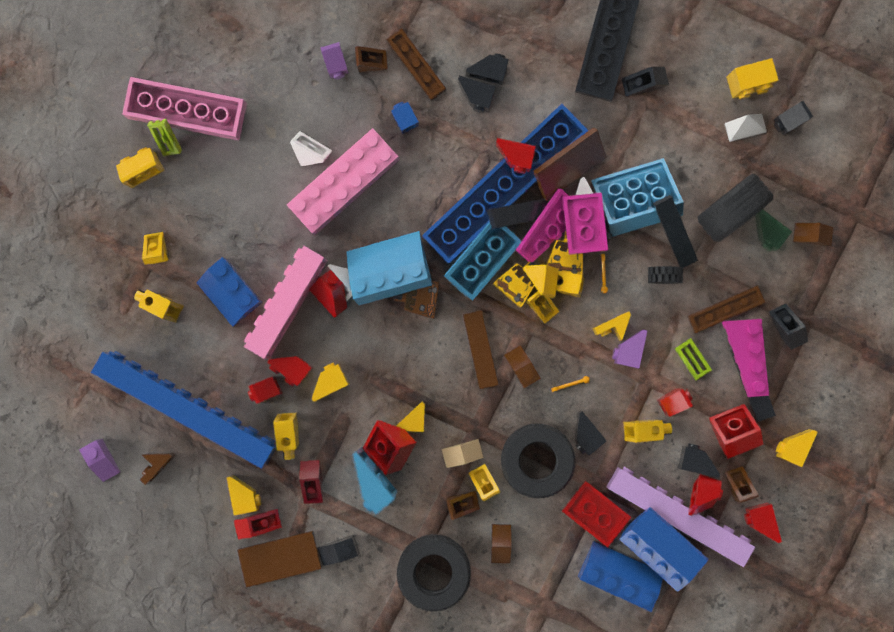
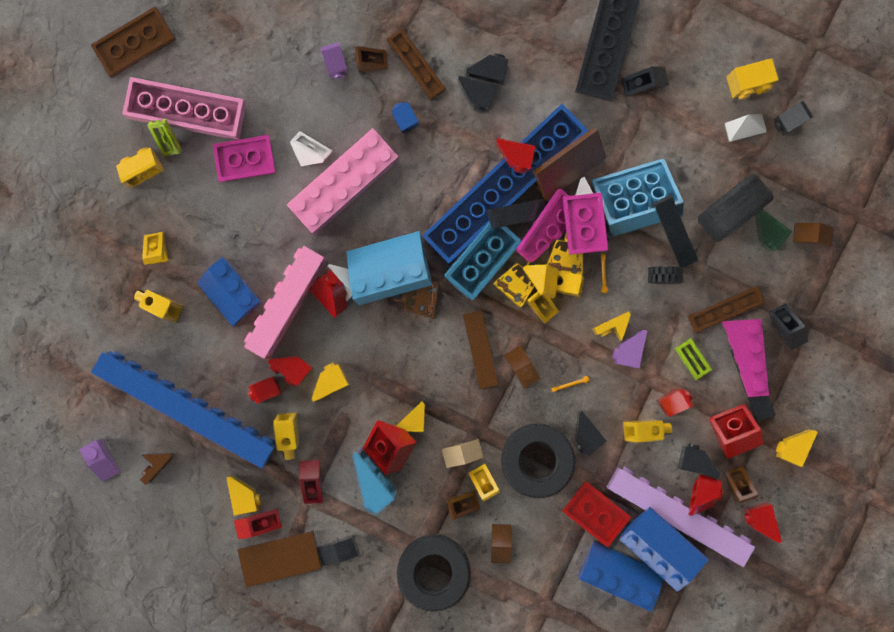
none -> reddish brown tile [91,6,176,78]
none -> dark pink plate [212,135,276,183]

